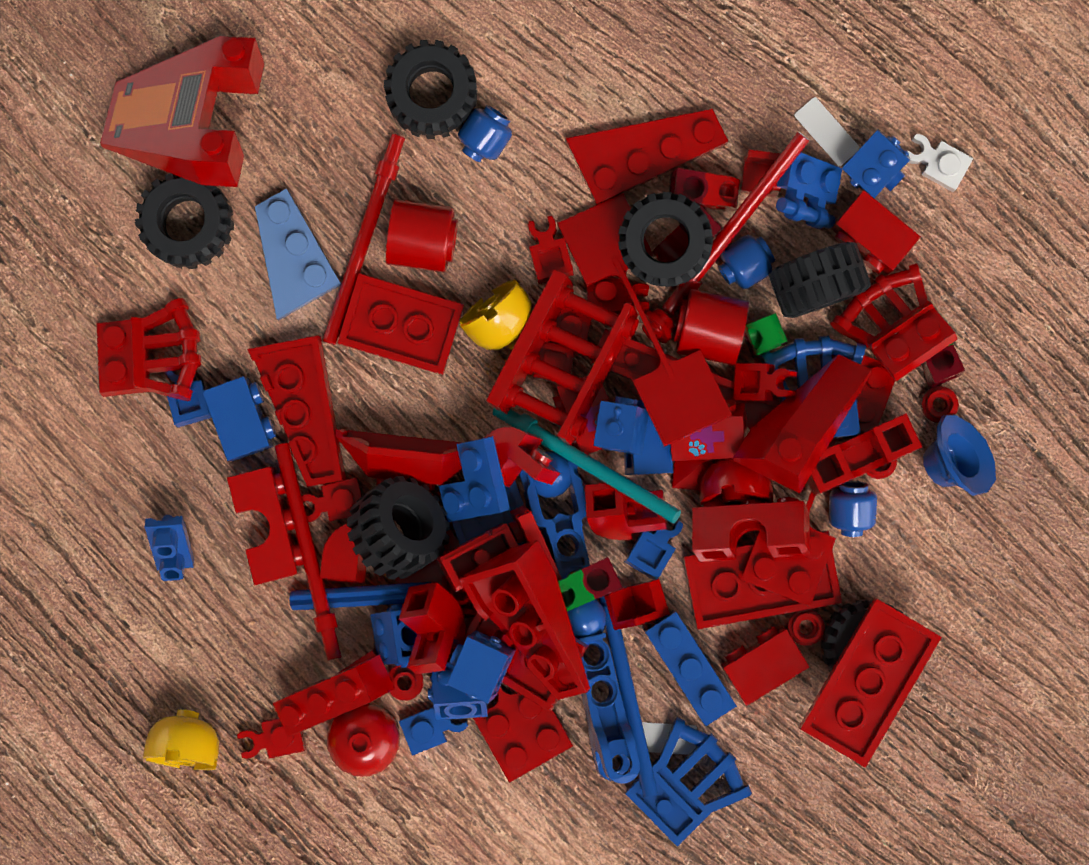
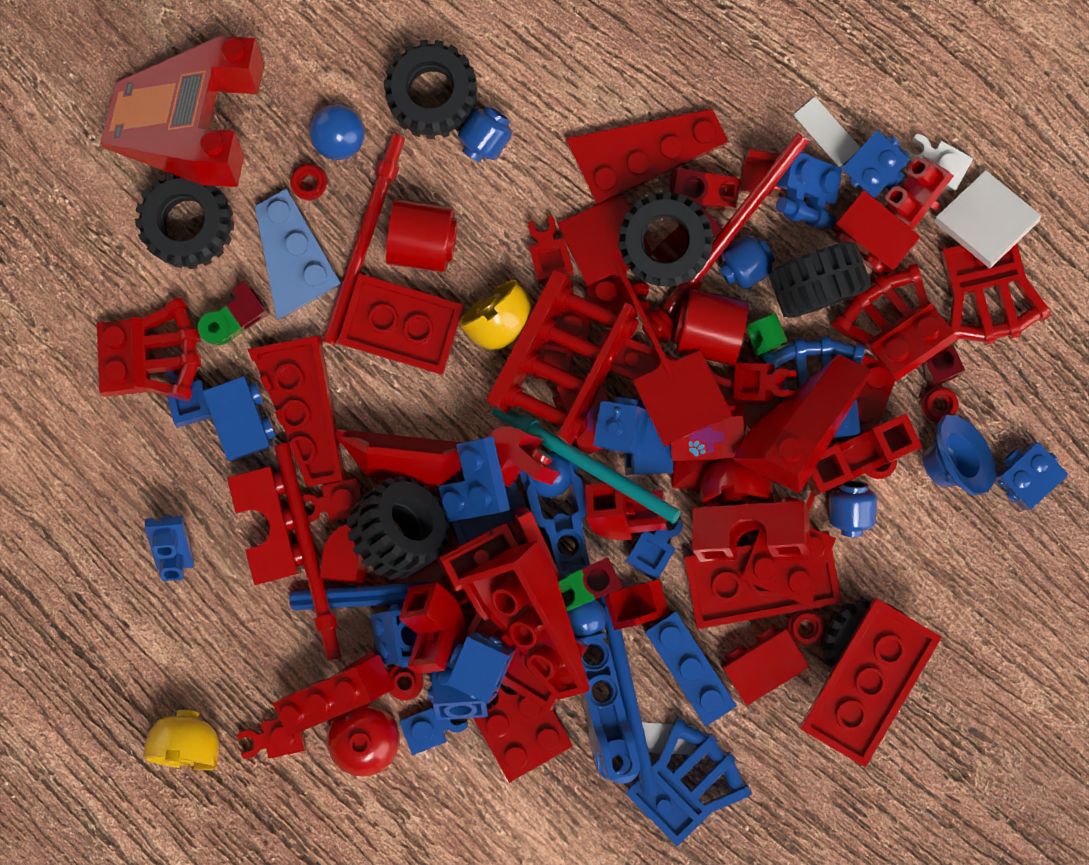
none -> leg [198,281,270,345]
none -> red plate [290,164,327,201]
none -> blue hair [309,104,365,161]
none -> red hips [885,156,954,229]
none -> white tile [935,170,1041,268]
none -> red plate [940,243,1051,345]
none -> blue head [996,442,1069,510]

